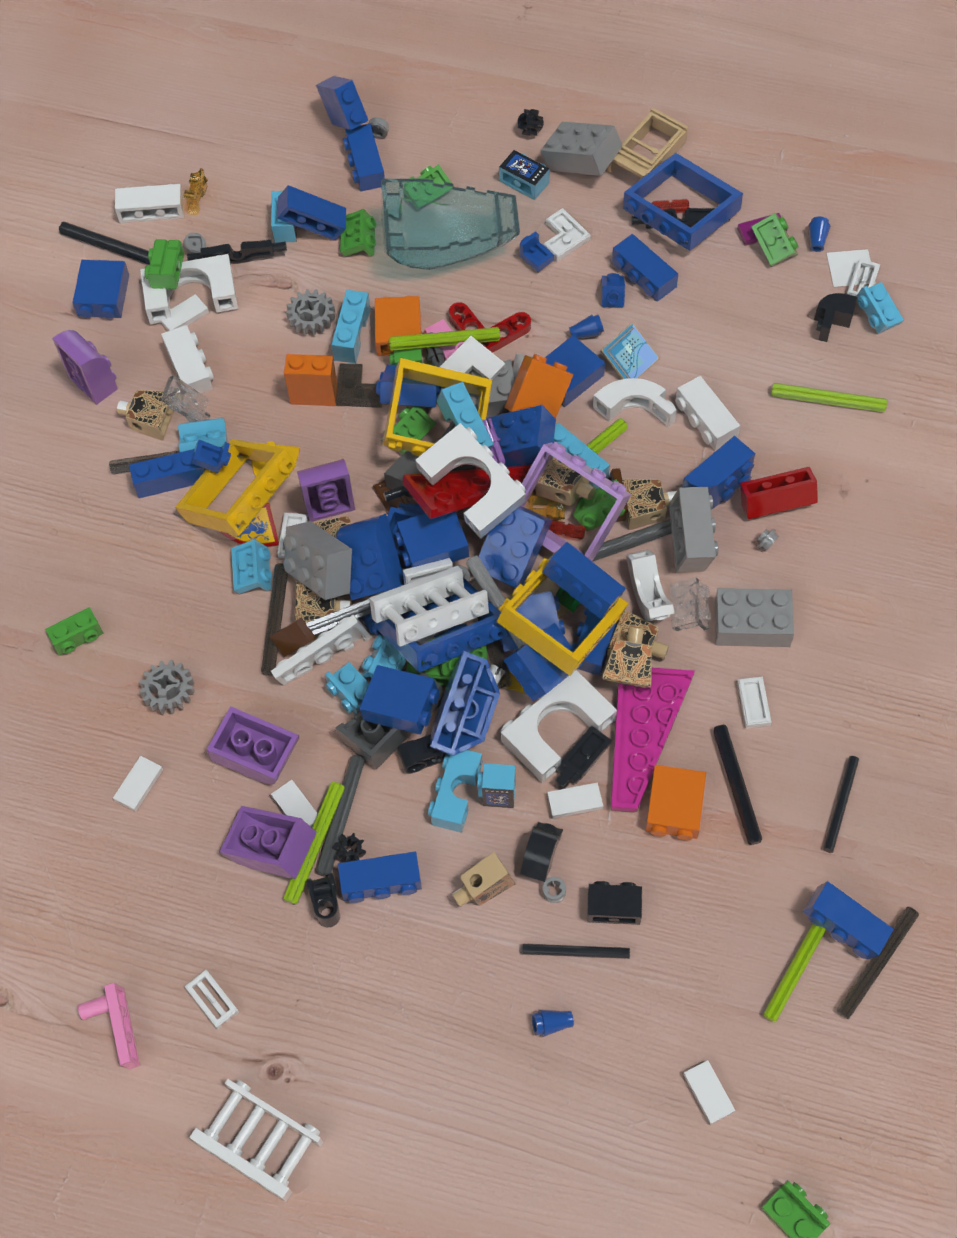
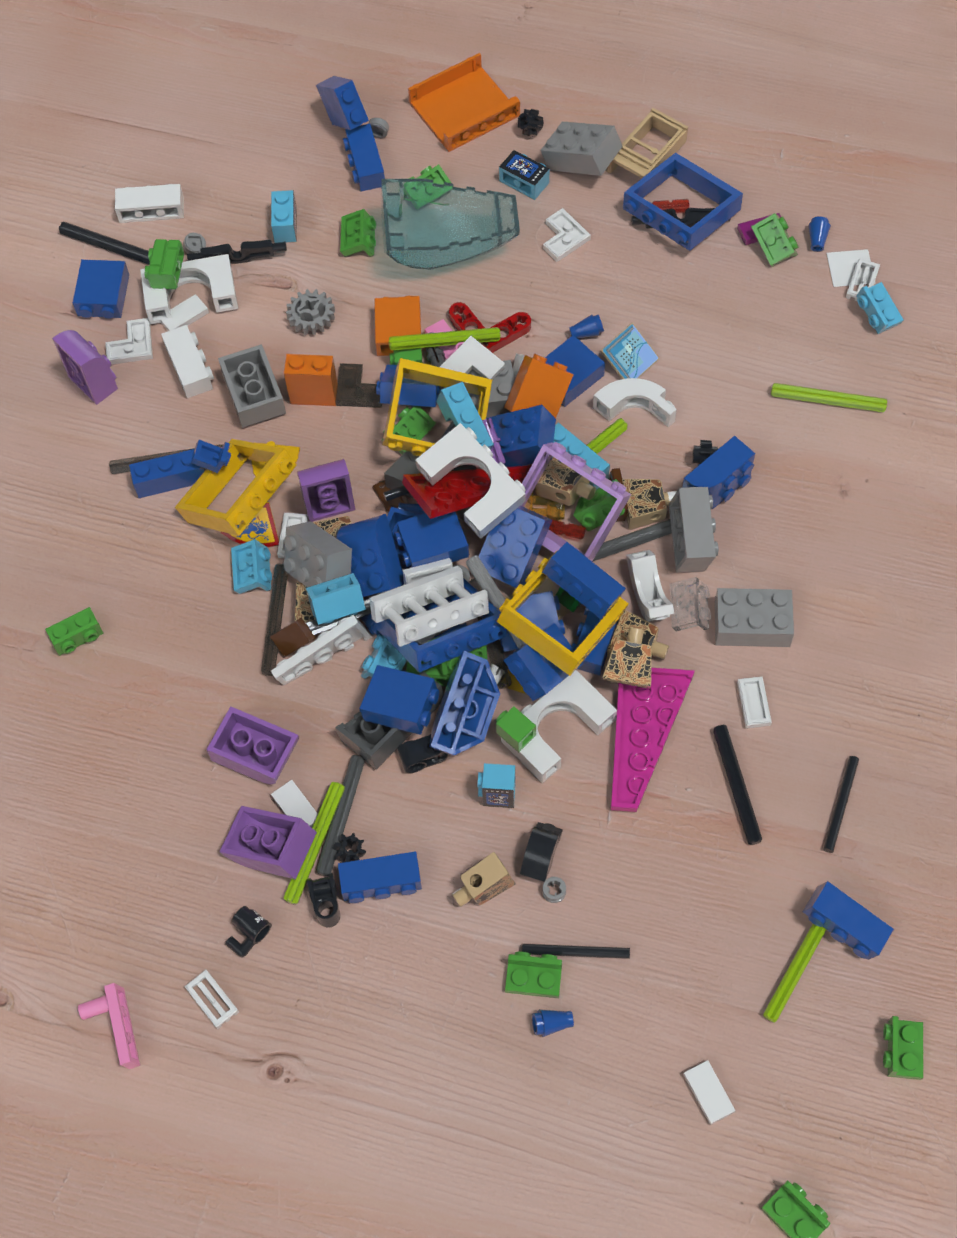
white tile [113,756,163,812] -> none
tan torso [117,390,176,440] -> none
light grey gear [139,660,195,714] -> none
clear bracket [161,375,210,422] -> none
medium azure bracket [178,418,228,452] -> none
clear yellow piece [183,168,208,215] -> none
white fence [189,1079,324,1202] -> none
blue brick [277,185,346,240] -> none
medium azure bracket [325,662,369,714] -> none
medium azure arch [331,290,371,364] -> none
medium azure arch [428,750,483,833] -> none
blue bracket [520,231,554,272] -> none
white tile [547,782,603,819] -> none
black hinge [555,726,612,790] -> none
black brick [587,881,642,925] -> none
blue bracket [602,273,625,307] -> none
blue brick [612,234,679,302] -> none
orange brick [646,765,706,841] -> none
white brick [675,376,740,451] -> none
red brick [740,467,818,519] -> none
light grey plate [757,529,779,551] -> none
black brick [814,293,857,342] -> none
clear smoke axle [837,906,919,1019] -> none
none -> white tile [105,318,153,365]
none -> light grey brick [218,344,286,428]
none -> black piece [225,906,272,957]
none -> medium azure brick [306,573,366,625]
none -> orange panel [408,53,520,152]
none -> bright green brick [496,706,536,753]
none -> bright green bracket [505,951,562,999]
none -> black gear [693,440,718,466]
none -> bright green bracket [883,1016,923,1080]

